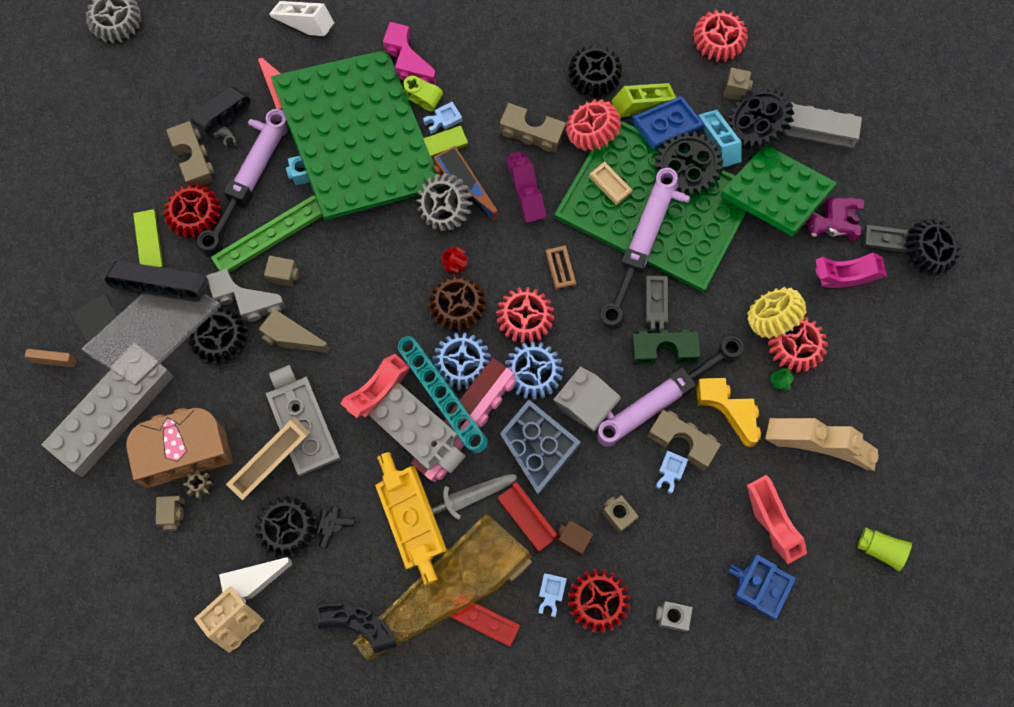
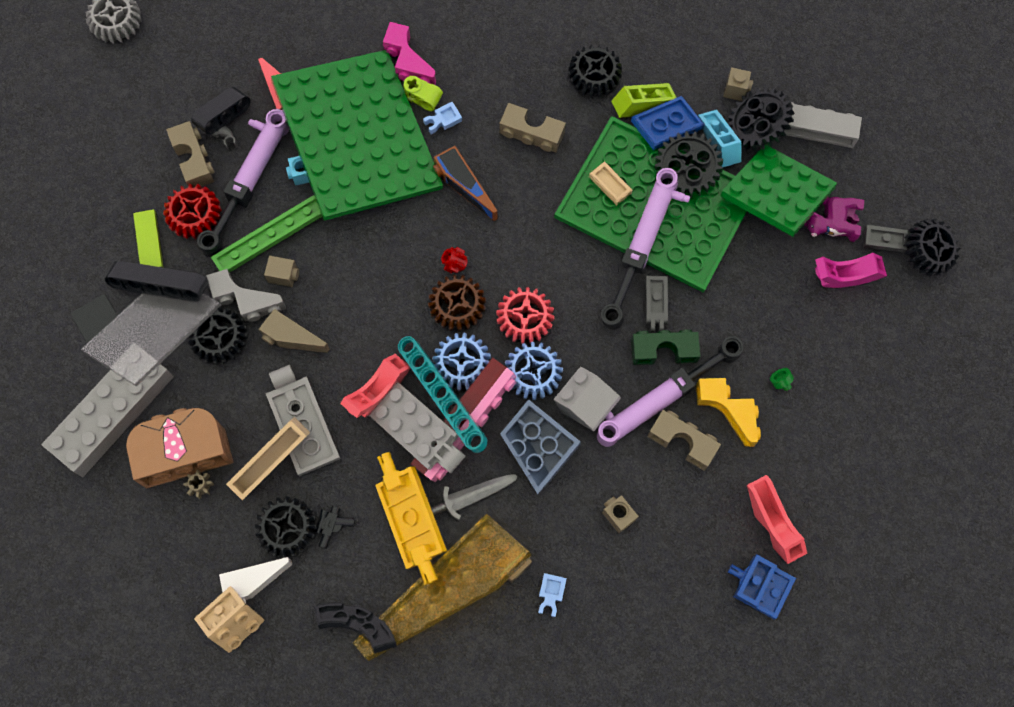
medium nougat tile [25,349,77,368] -> none
dark tan brick [156,496,185,531] -> none
white slope [270,1,334,36] -> none
light grey gear [416,173,473,231] -> none
lime tile [423,126,468,158] -> none
red tile [448,595,520,647] -> none
red panel [497,481,557,553] -> none
magenta arch [505,152,546,223] -> none
medium nougat tile [545,245,576,291] -> none
reddish brown brick [557,520,593,556] -> none
coral gear [566,99,621,152] -> none
red gear [568,569,630,633] -> none
light blue plate [655,451,688,494] -> none
light grey brick [655,601,693,632] -> none
coral gear [693,10,748,62] -> none
light yellow gear [747,287,807,339] -> none
tan arch [765,418,878,471] -> none
coral gear [768,316,828,373] -> none
lime plant [857,528,912,572] -> none

